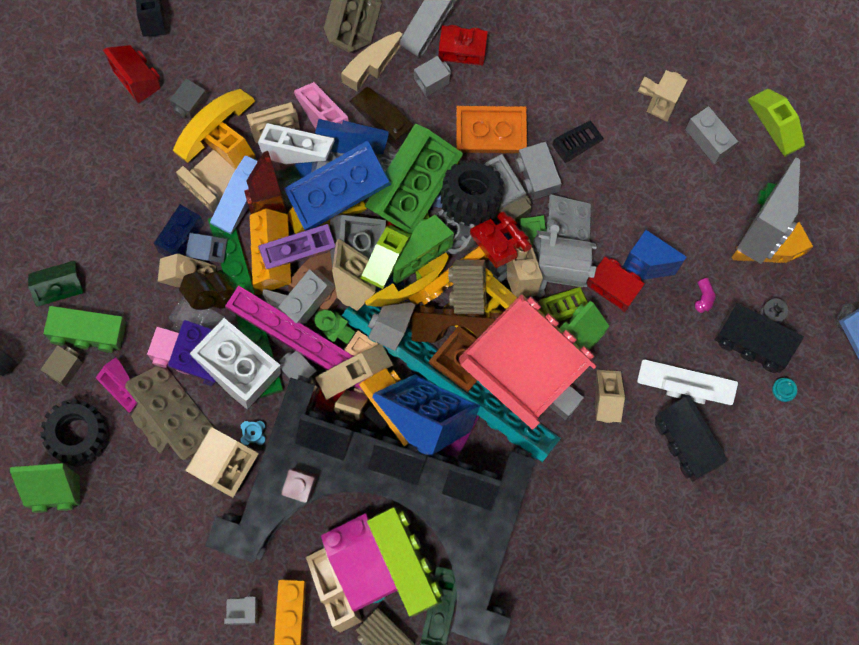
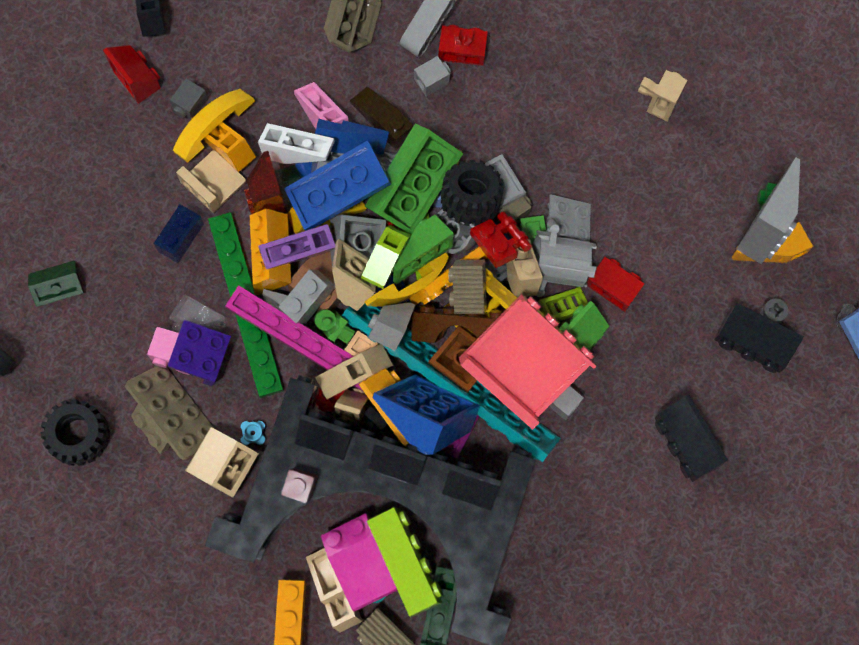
bright green slope [10,463,80,513] -> none
dark tan brick [40,345,83,387] -> none
bright green brick [43,306,126,353] -> none
dark pink slope [96,357,138,413] -> none
tan slope [158,253,216,287] -> none
dark brown brick [179,272,236,310] -> none
sand blue brick [186,233,227,263] -> none
white slope [190,318,281,409] -> none
light blue slope [210,155,267,234] -> none
light grey panel [224,597,258,625] -> none
tan bracket [247,102,300,143] -> none
light grey brick [280,351,317,381] -> none
tan slope [341,32,403,92] -> none
orange plate [456,106,527,153] -> none
light grey brick [515,142,562,200] -> none
black slope [552,120,604,163] -> none
tan slope [595,370,625,423] -> none
blue slope [623,230,686,280] -> none
white bracket [637,360,738,405] -> none
light grey brick [685,106,738,164] -> none
dark pink arm [695,278,716,313] -> none
lime slope [748,89,805,157] -> none
teal plate [772,378,797,402] -> none

